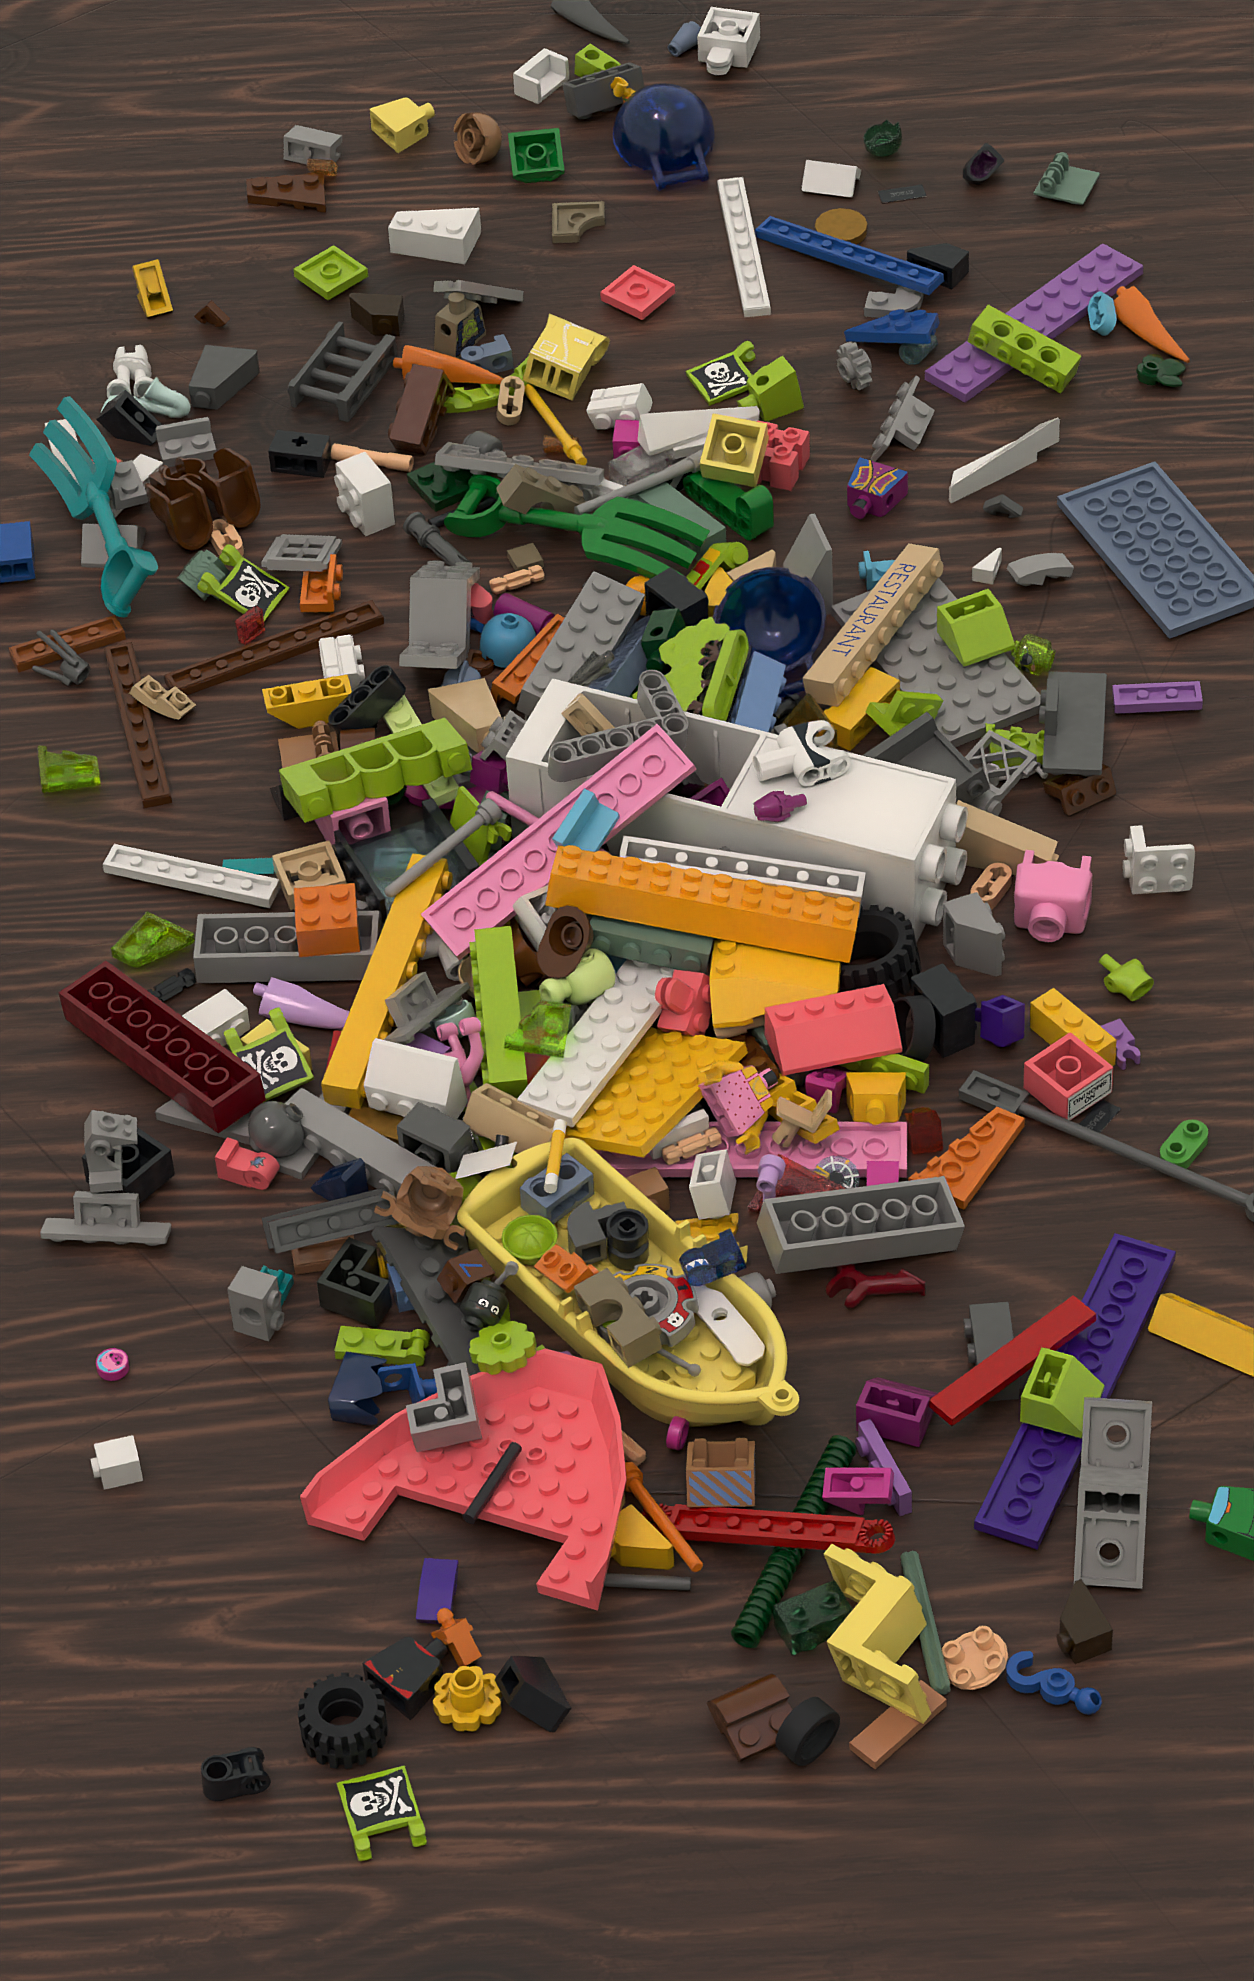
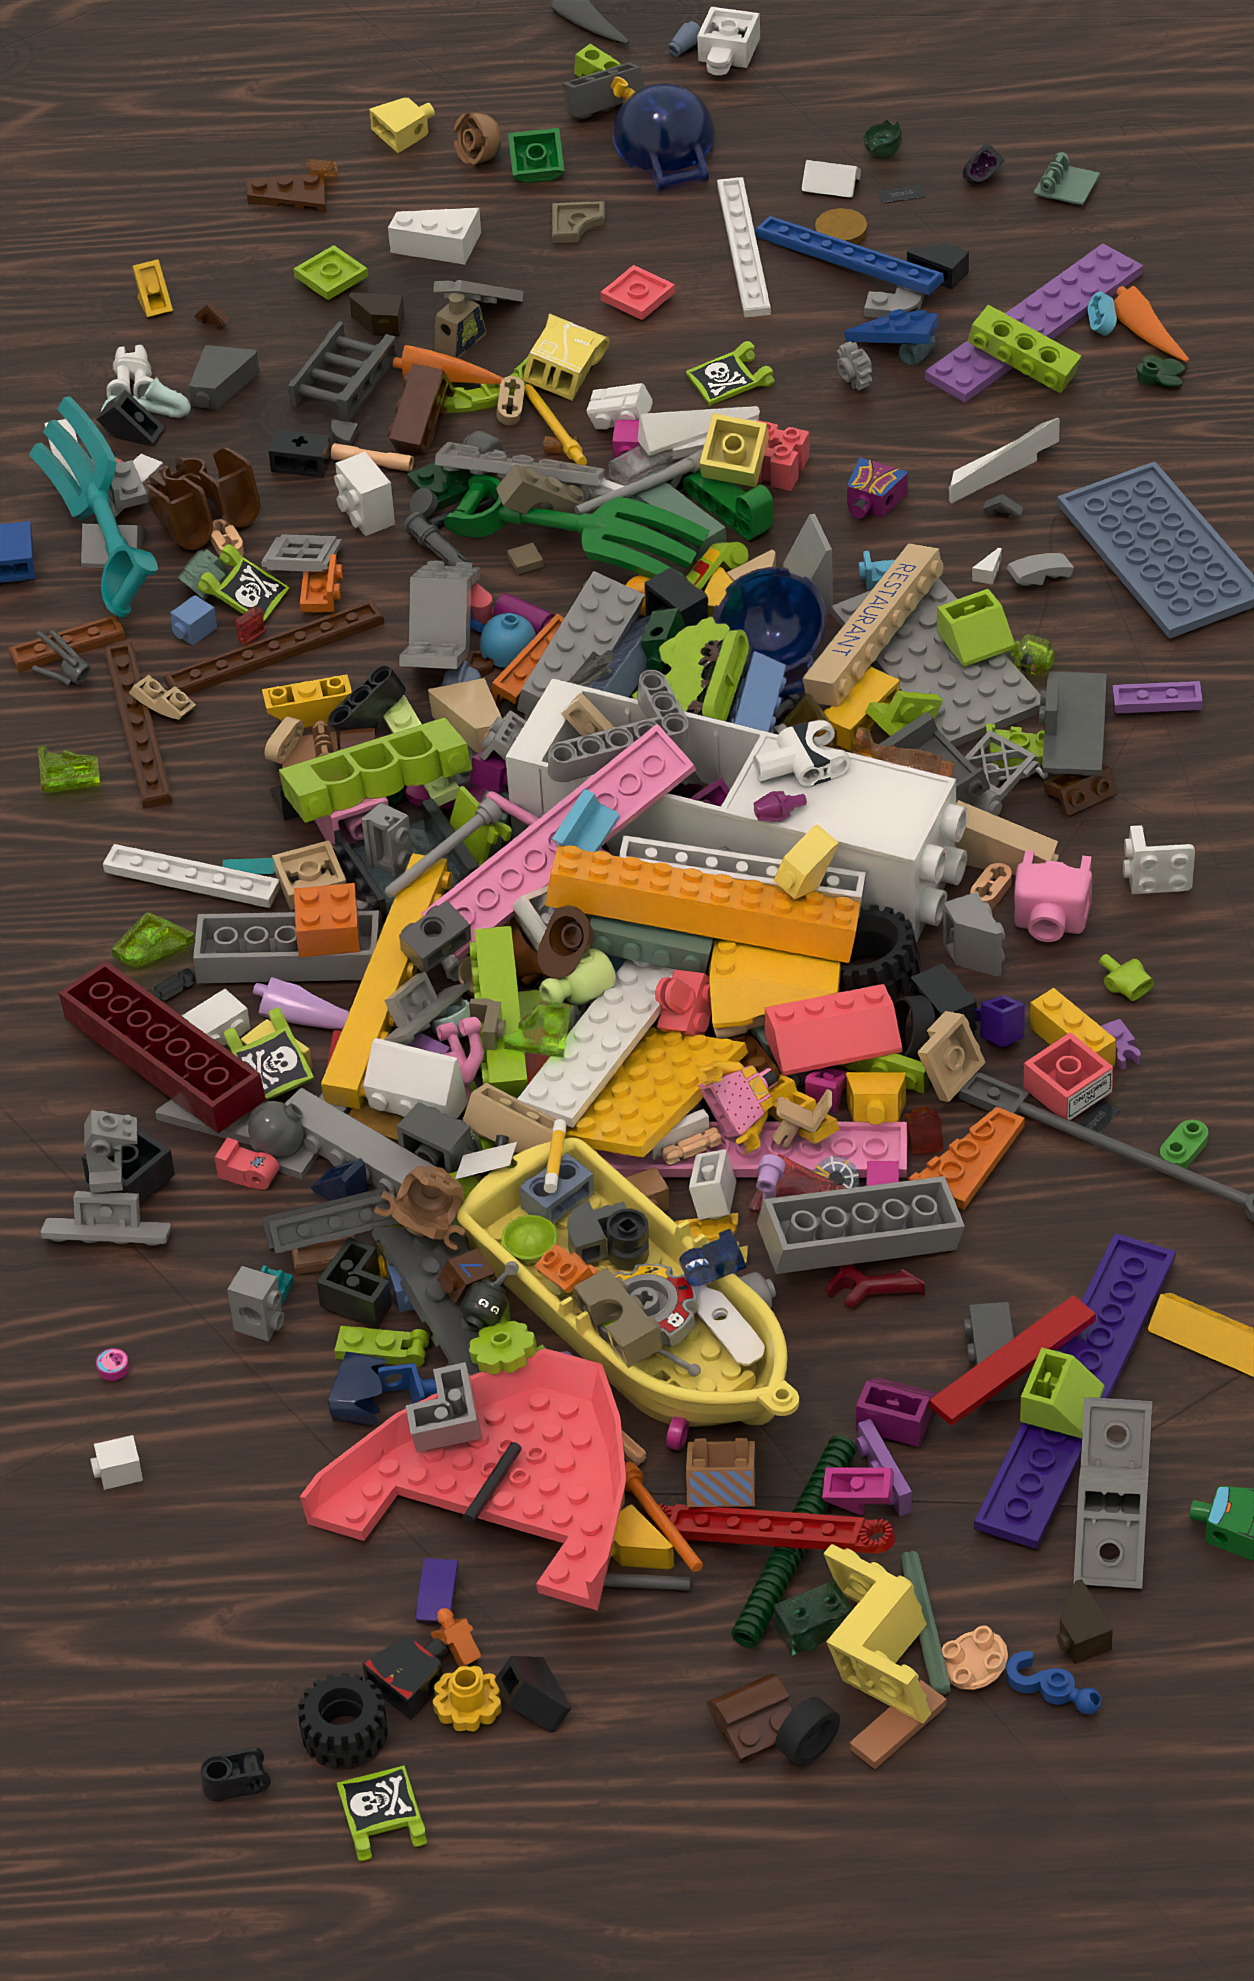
light grey bracket [155,417,217,467] -> none
light grey hinge [284,125,342,170] -> none
white brick [319,635,365,691] -> none
sand blue leg [461,334,514,373] -> none
light nougat axle [489,565,544,595] -> none
white panel [513,48,569,104] -> none
lime torso [737,356,804,421] -> none
light grey bracket [871,376,935,462] -> none
none -> medium blue brick [170,595,217,646]
none -> tan beam [265,716,304,764]
none -> dark grey tile [331,419,359,446]
none -> light grey hinge [362,803,413,877]
none -> dark grey brick [399,900,471,972]
none -> dark grey tile [410,488,438,517]
none -> dark tan bracket [469,998,506,1050]
none -> light yellow slope [773,824,839,899]
none -> clear orange piece [851,727,955,778]
none -> tan plate [917,1011,986,1102]

